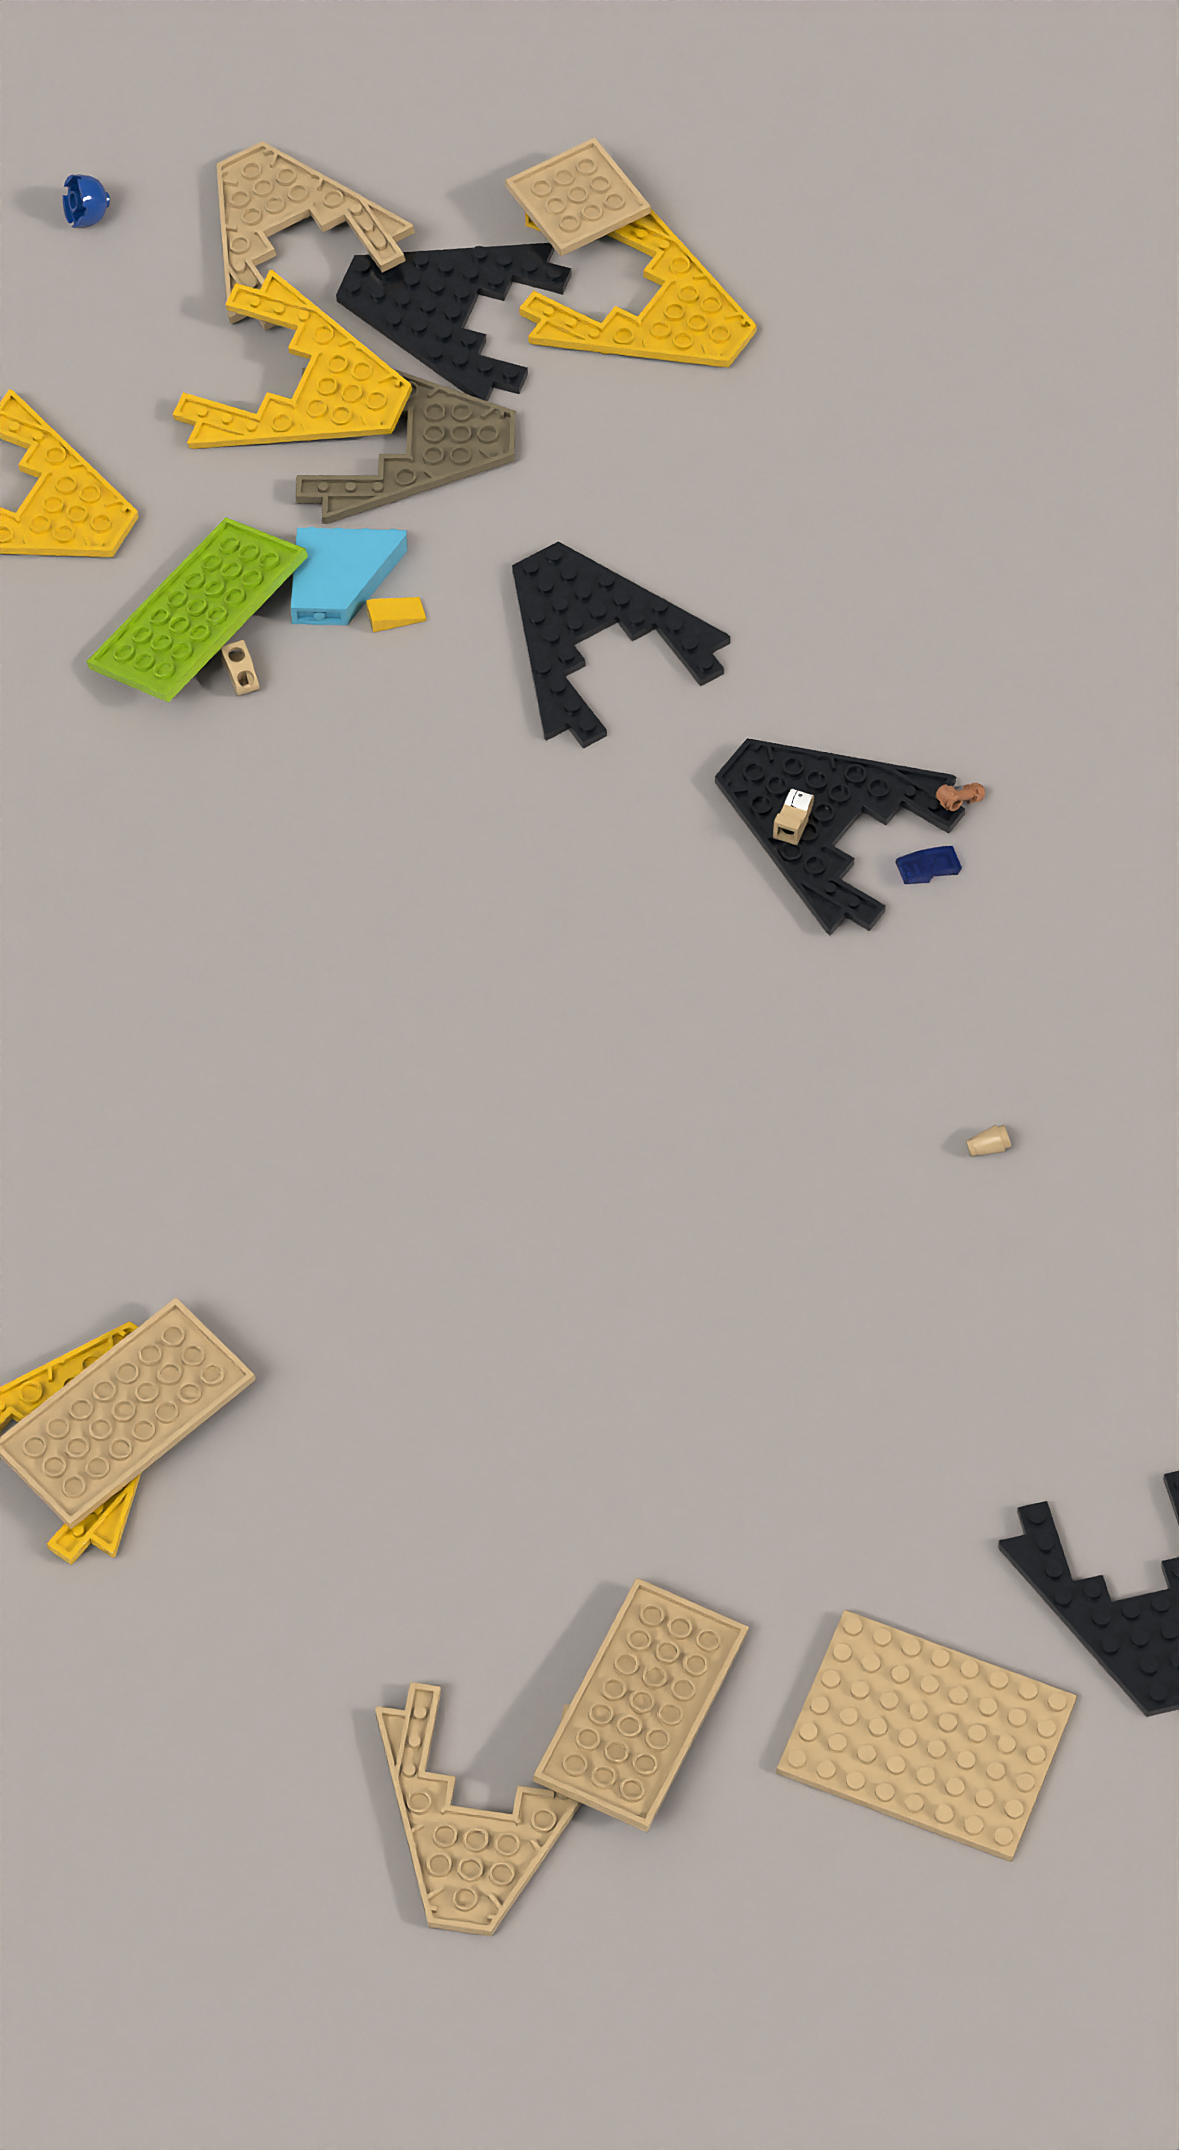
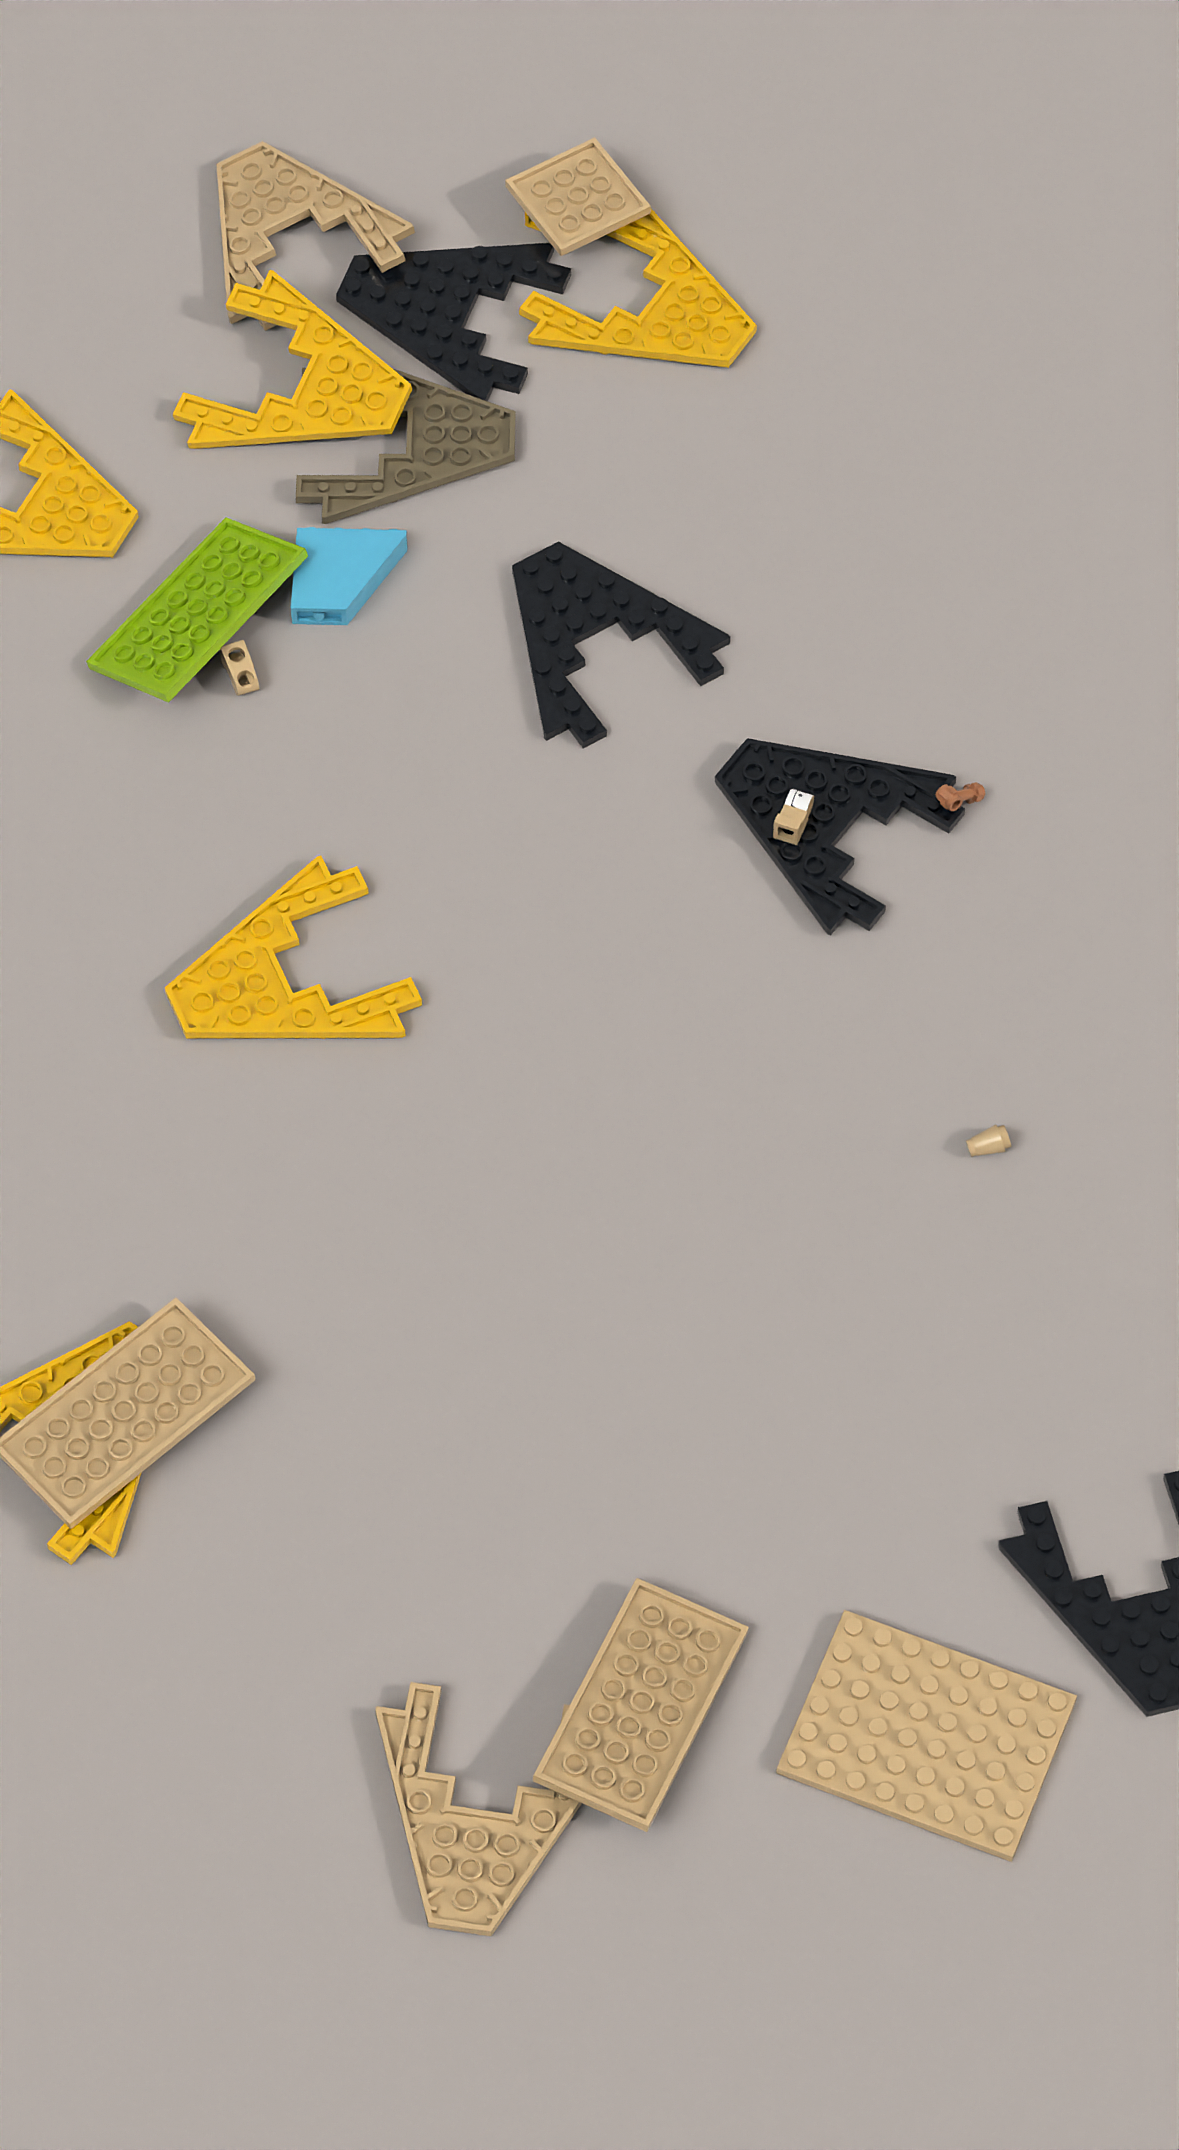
blue cylinder [63,174,110,228] -> none
yellow slope [366,597,426,633] -> none
clear blue slope [895,845,962,884] -> none
none -> yellow wing [165,855,422,1039]

